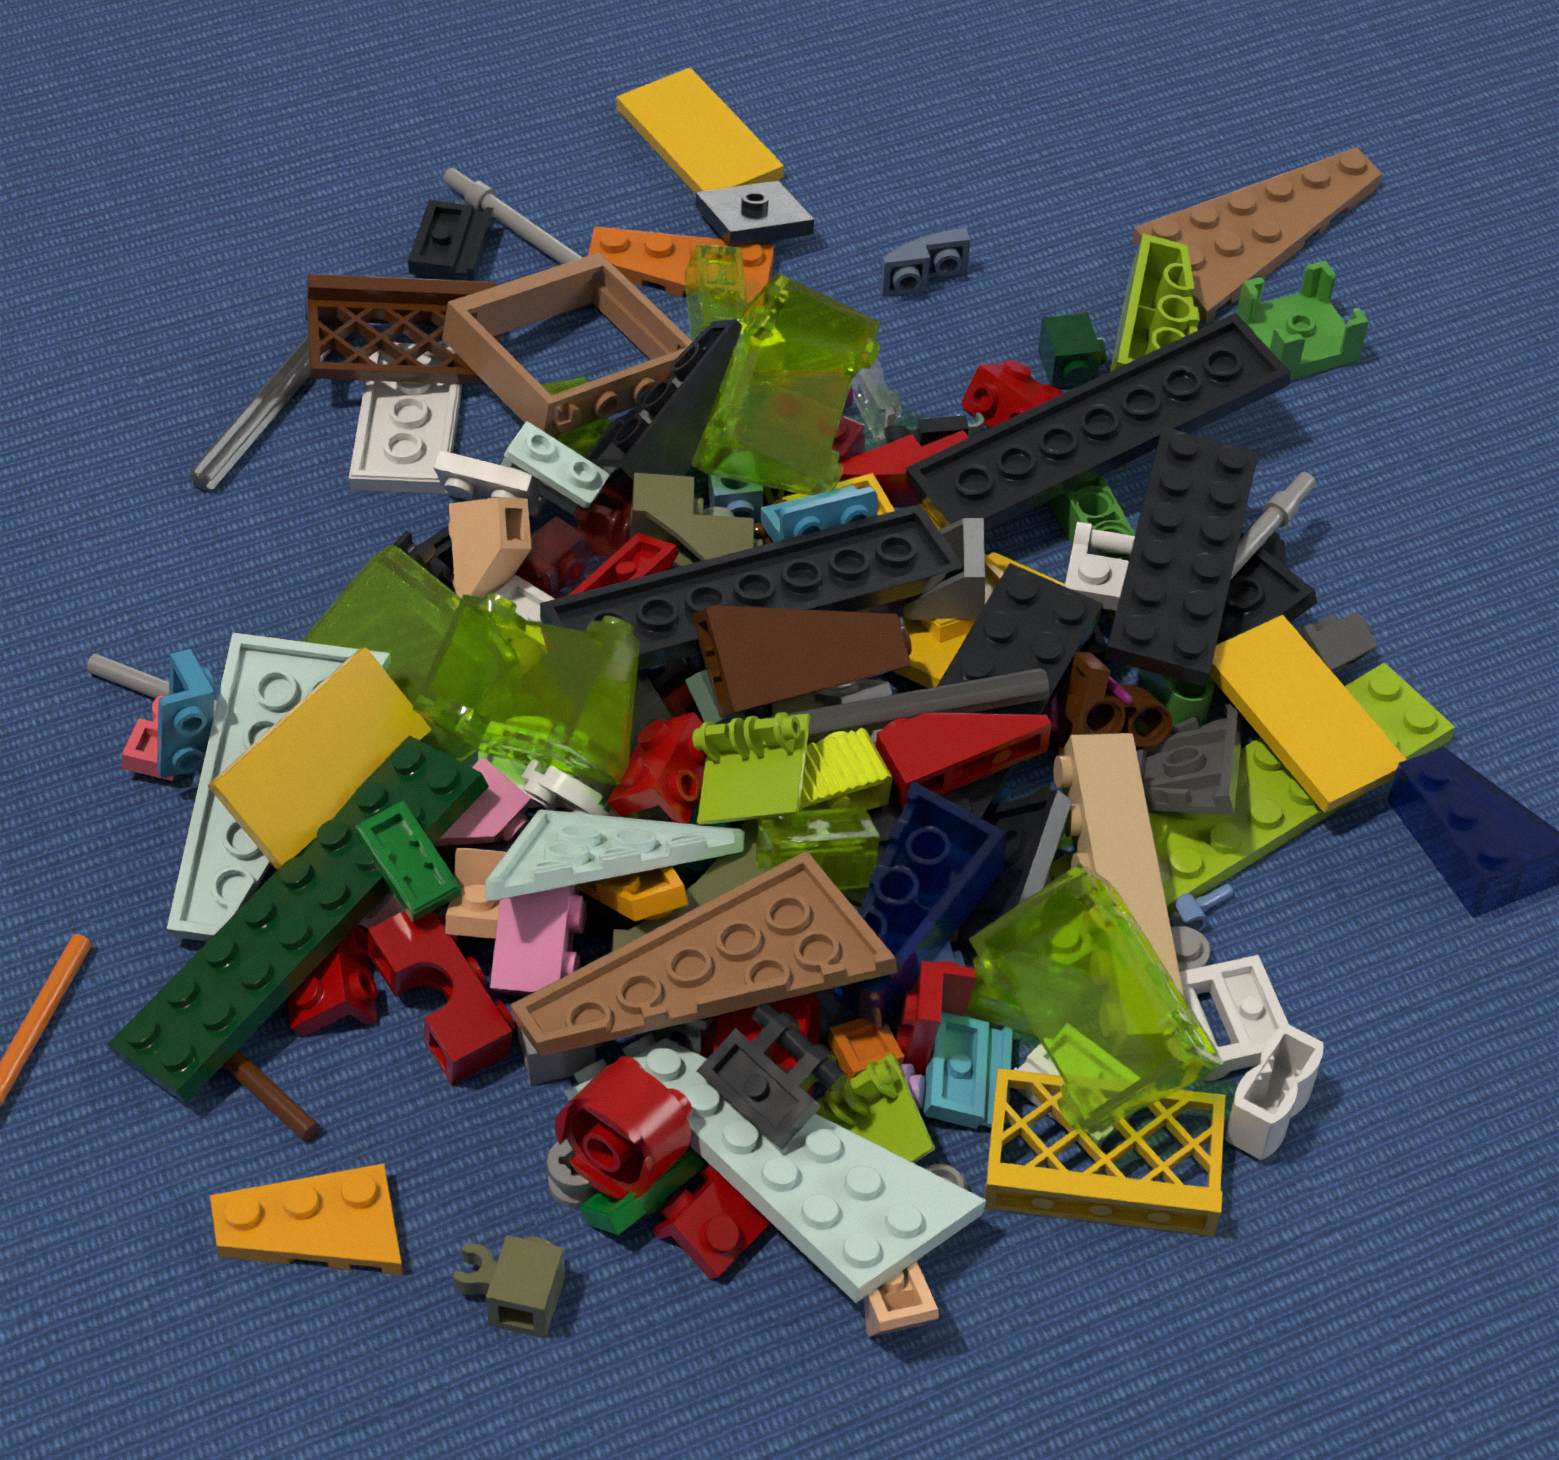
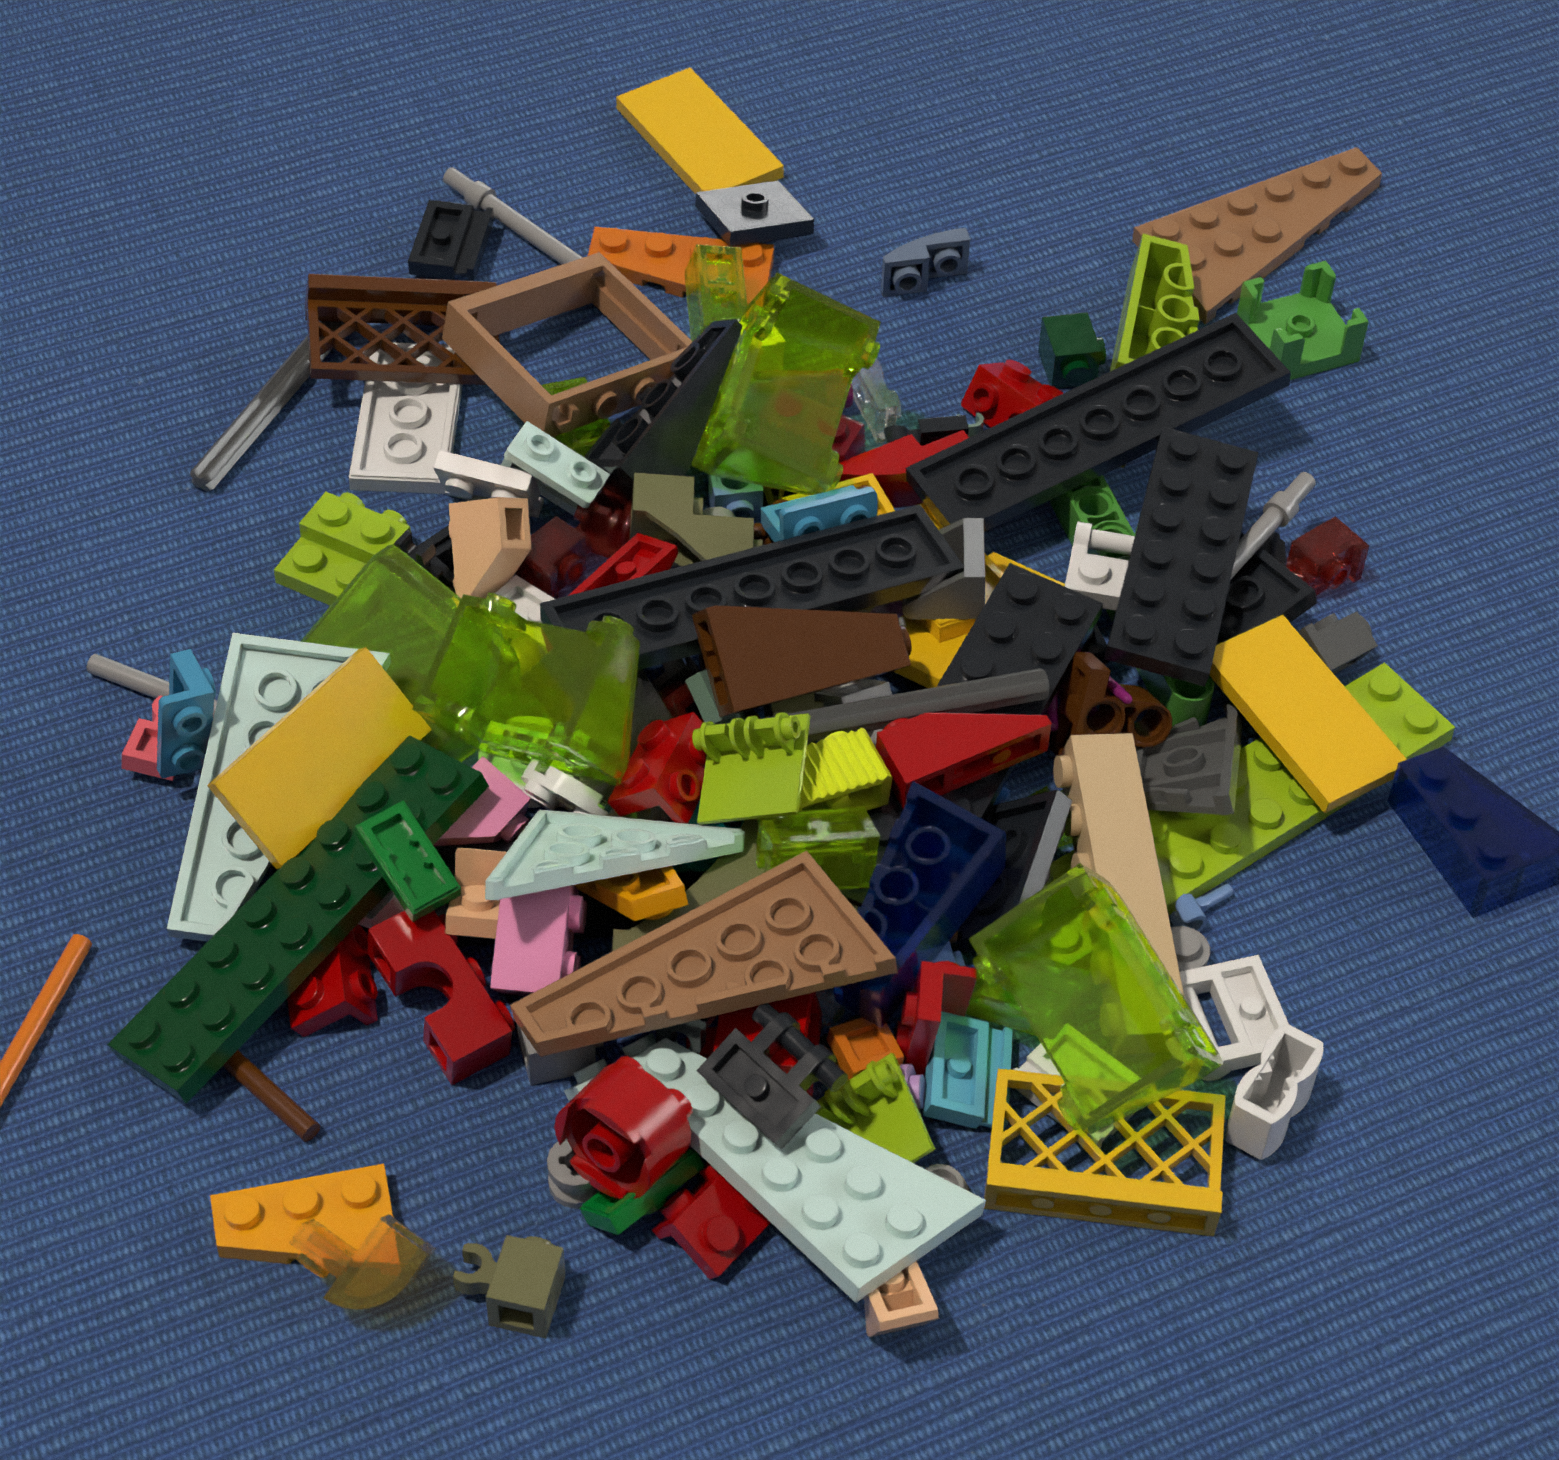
none -> lime plate [274,491,411,618]
none -> clear yellow brick [289,1214,436,1309]
none -> clear red brick [1286,516,1369,596]

